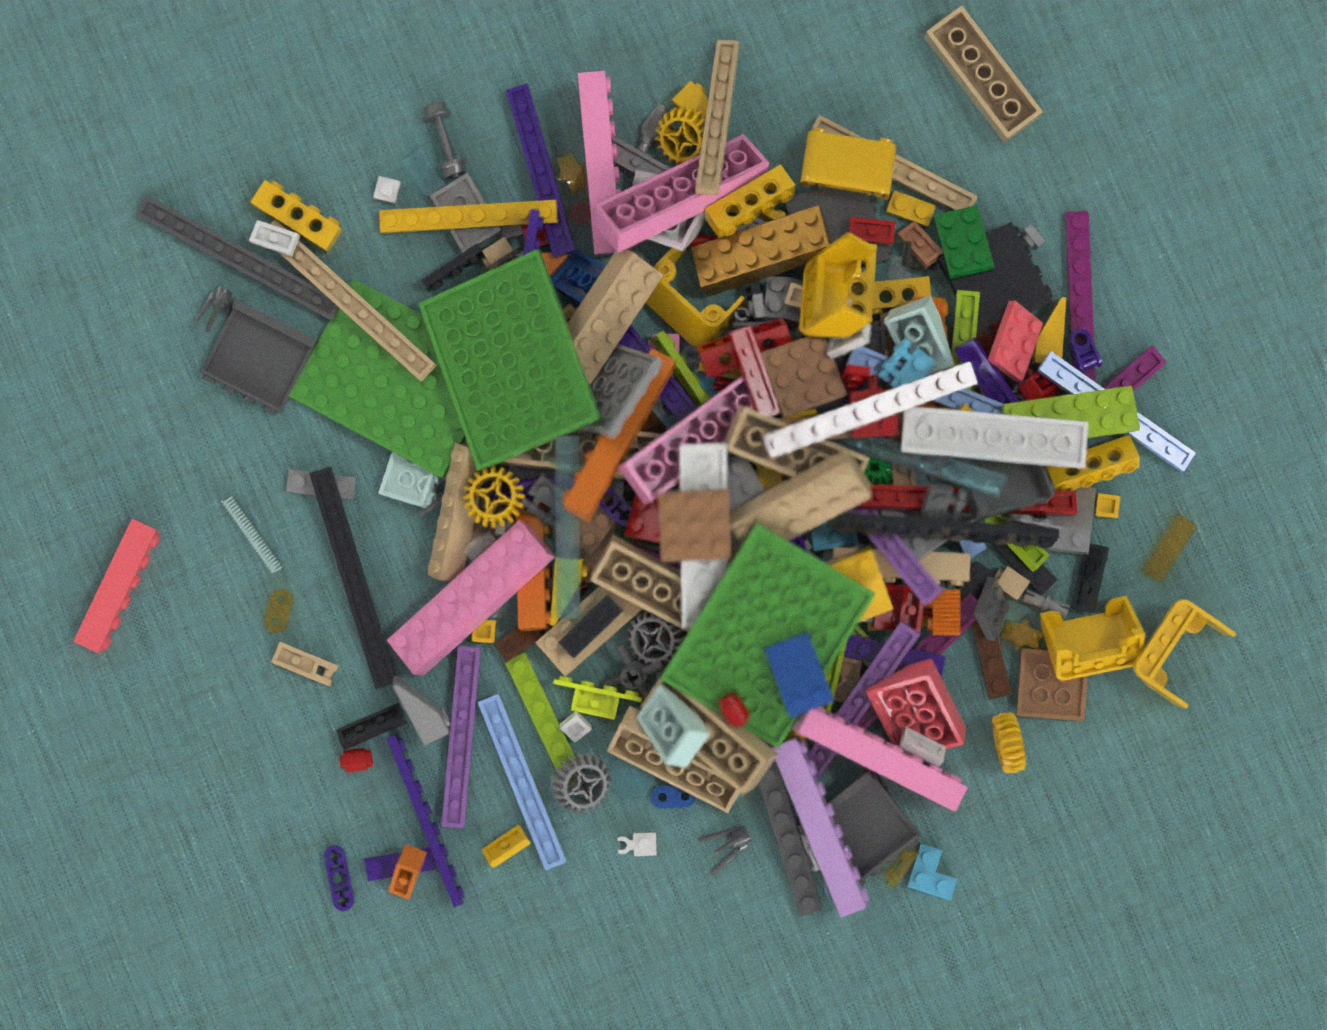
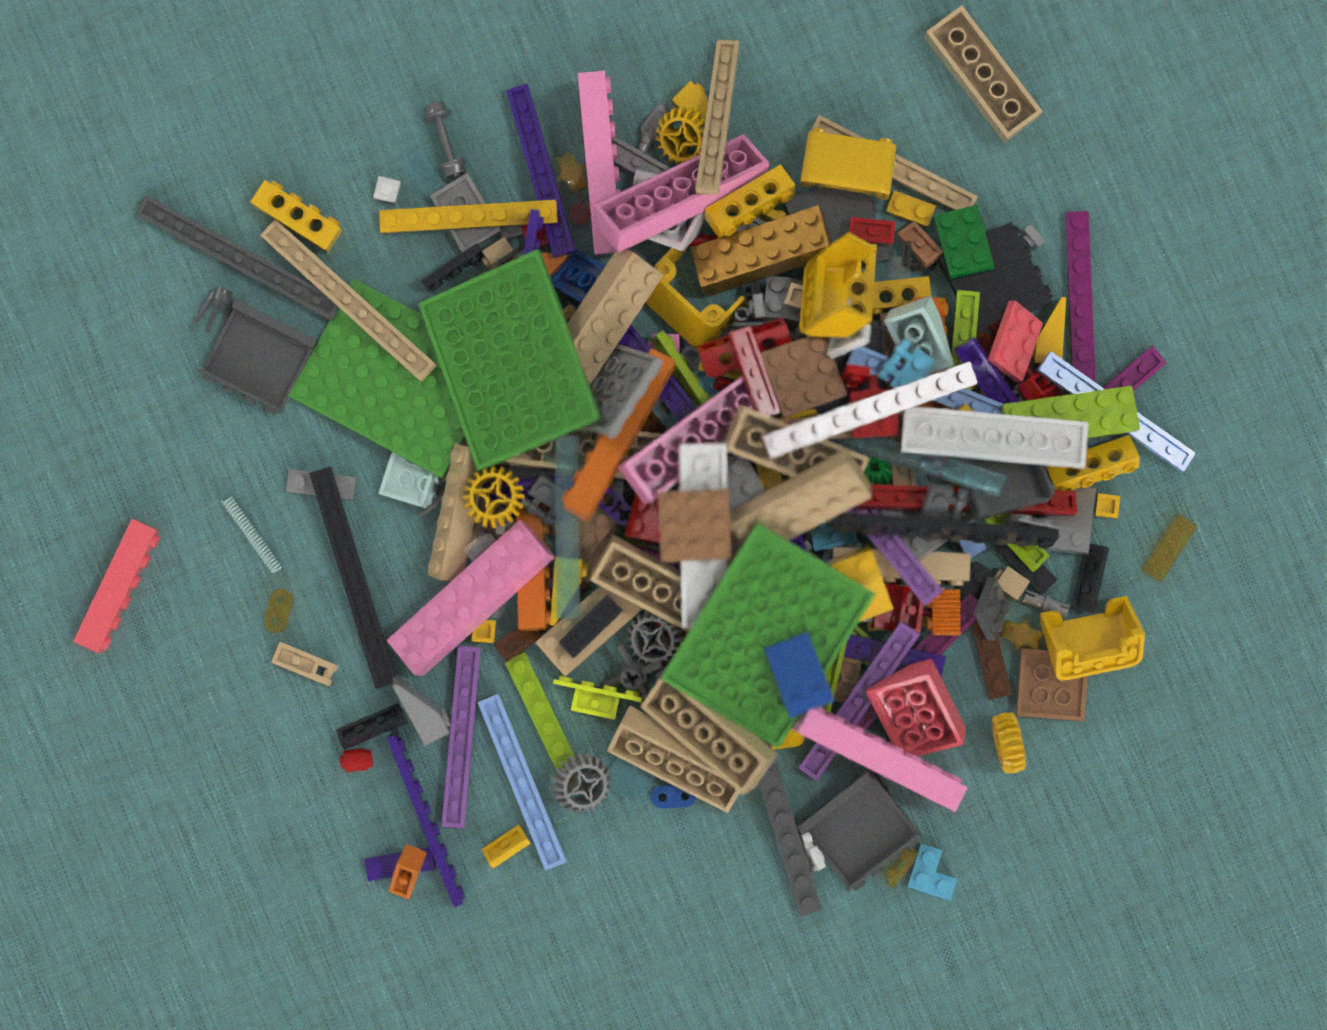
white plate [249,220,300,256] -> none
dark purple beam [324,845,355,911] -> none
white plate [560,711,592,743] -> none
white plate [617,832,657,856] -> none
light aqua slope [636,684,710,767] -> none
dark grey plant [699,826,752,876] -> none
red brick [718,692,750,728] -> none
lavender brick [771,735,870,918] -> none
white plate [899,727,946,767] -> none
dark purple piece [1068,329,1102,373] -> none
yellow windscreen [1133,599,1236,709] -> none

